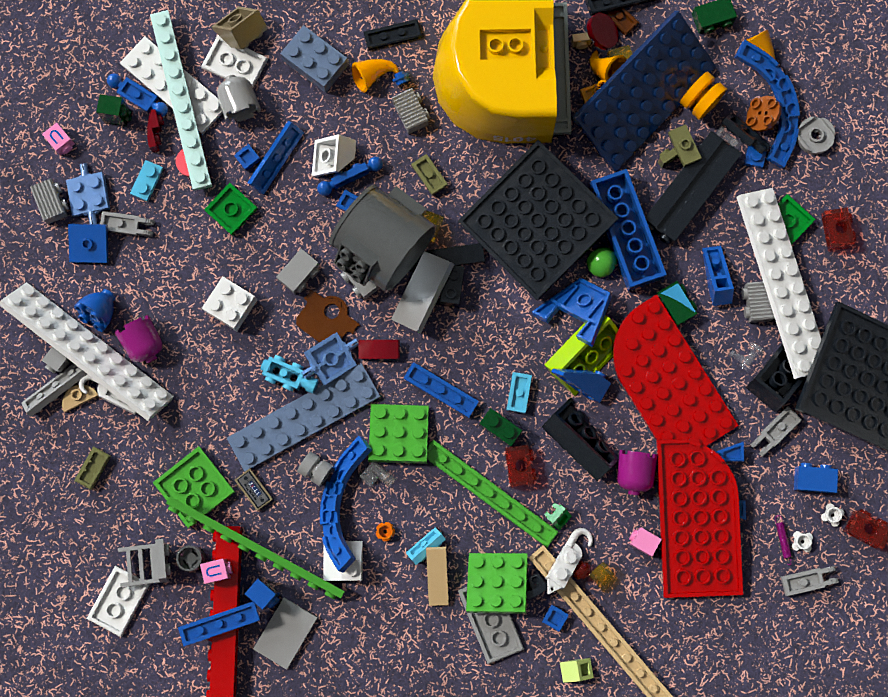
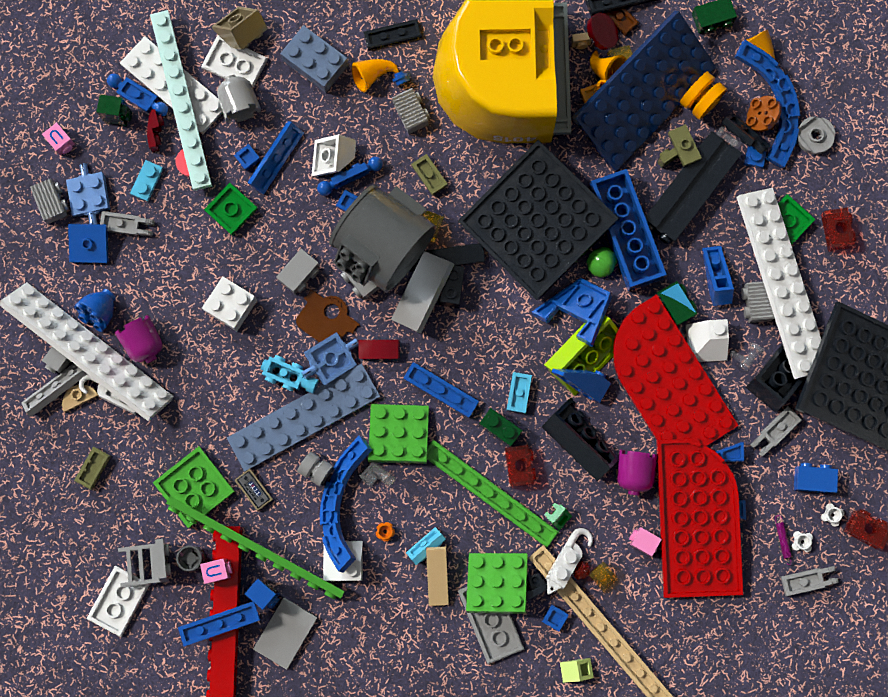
none -> white slope [685,319,729,362]

